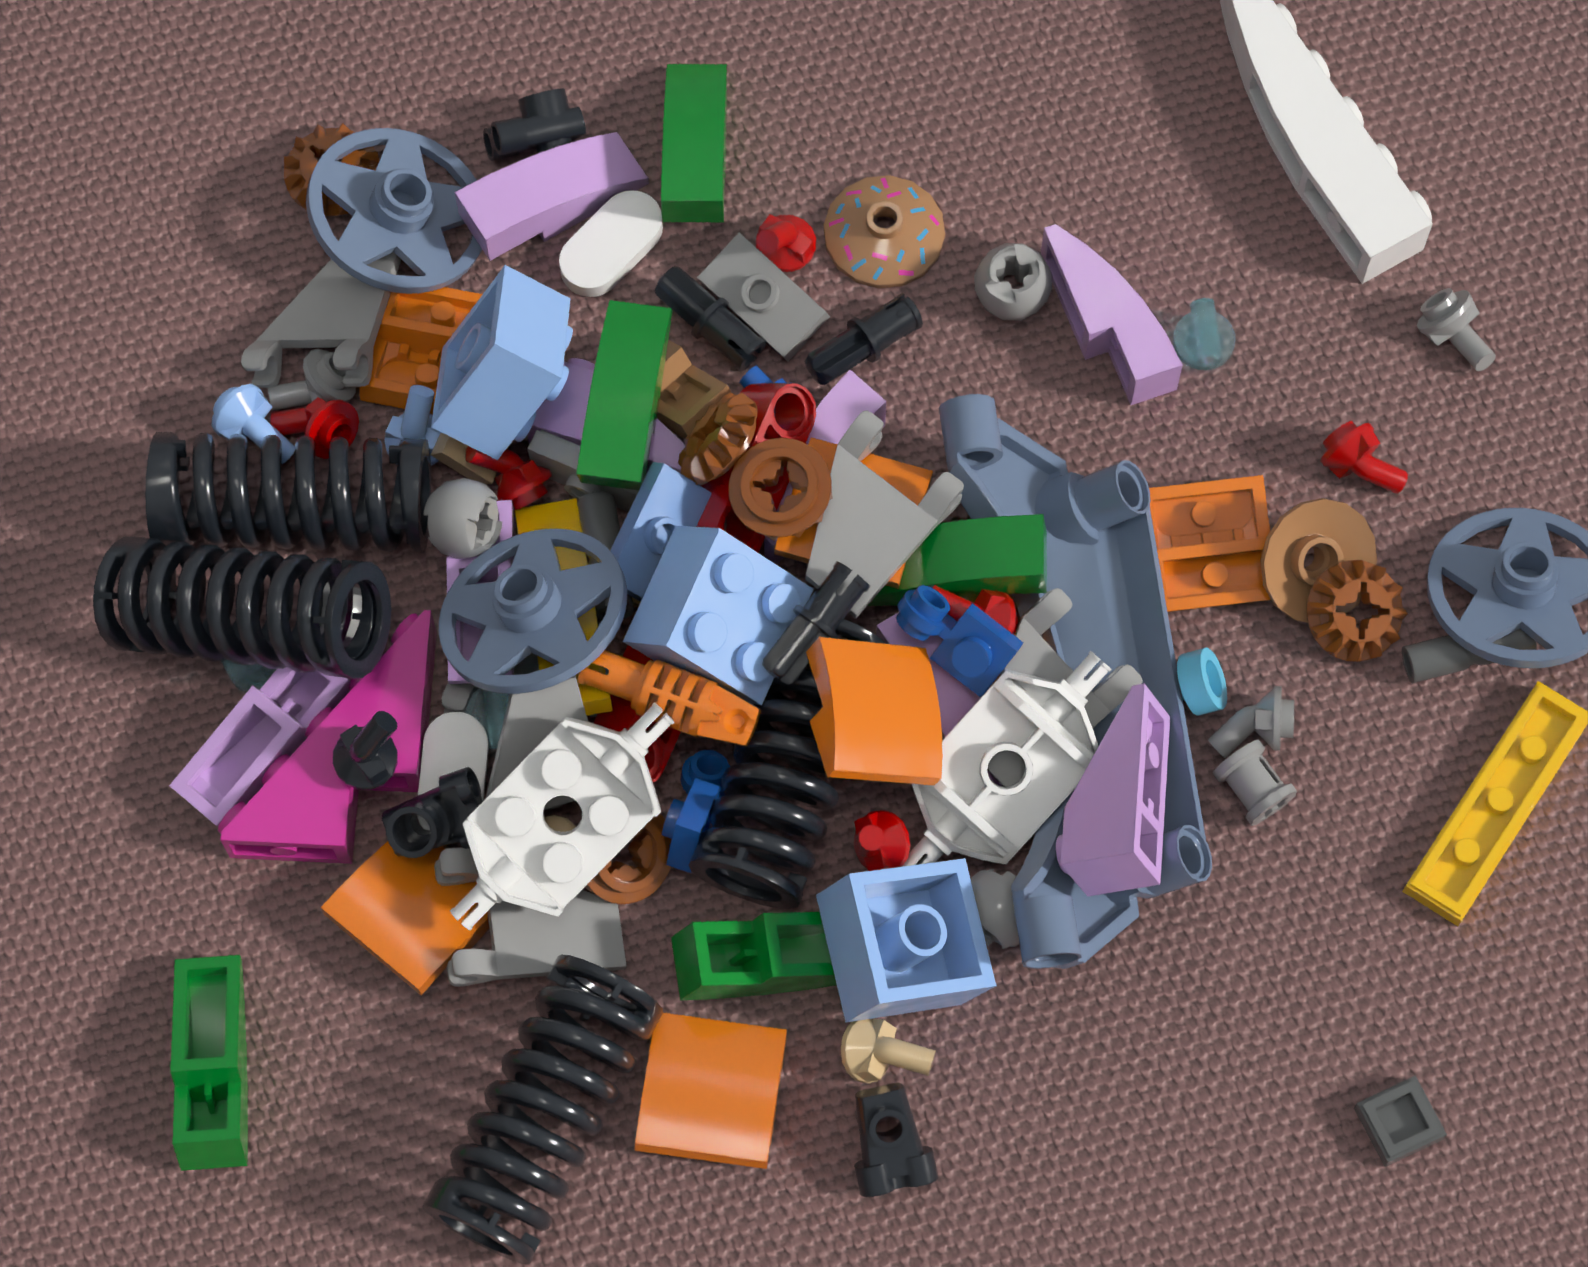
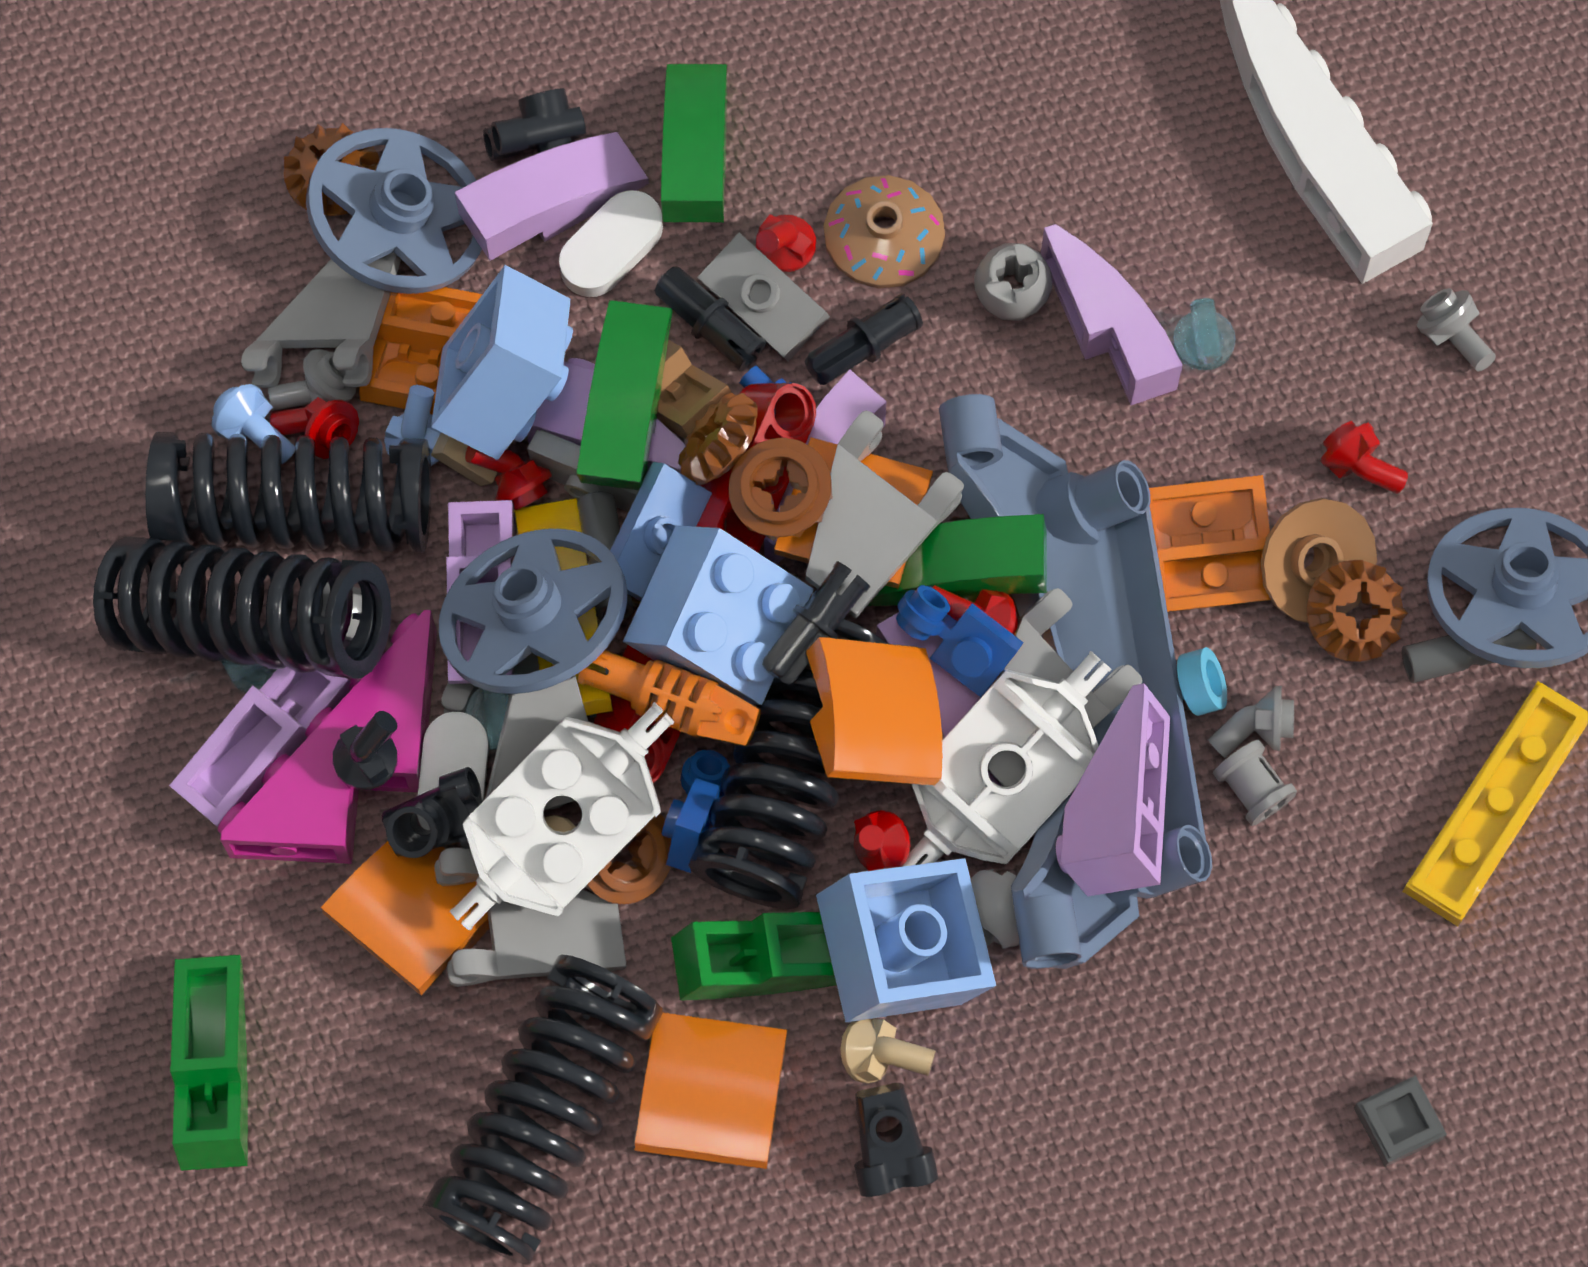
light grey piece [424,478,502,559] -> none

